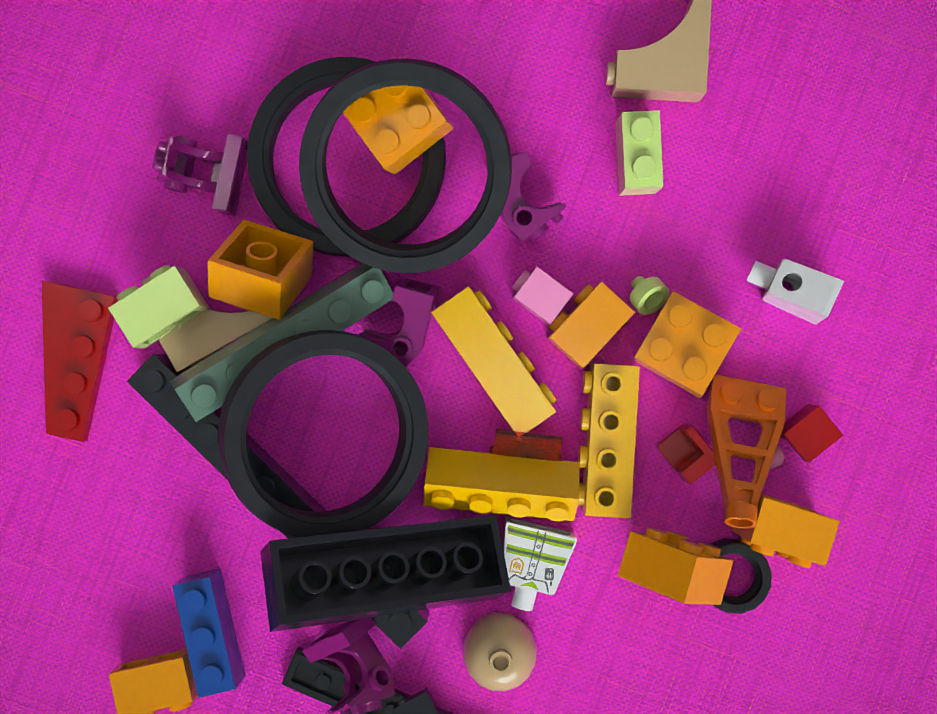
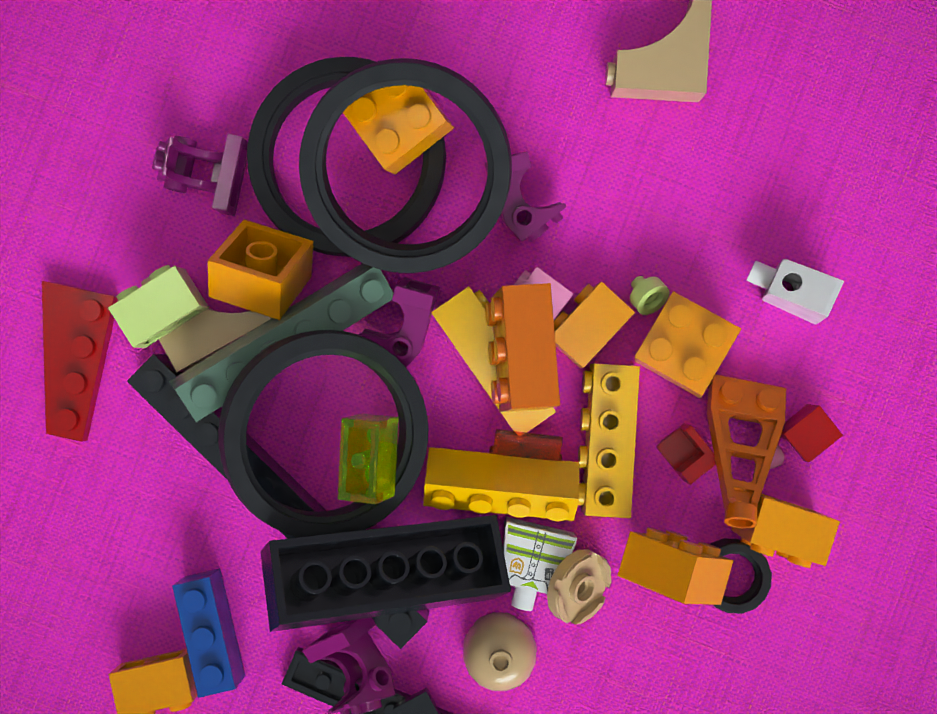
yellowish green brick [615,110,663,196] -> none
none -> clear neon green brick [338,414,399,504]
none -> orange brick [486,283,560,412]
none -> tan plate [547,549,612,625]

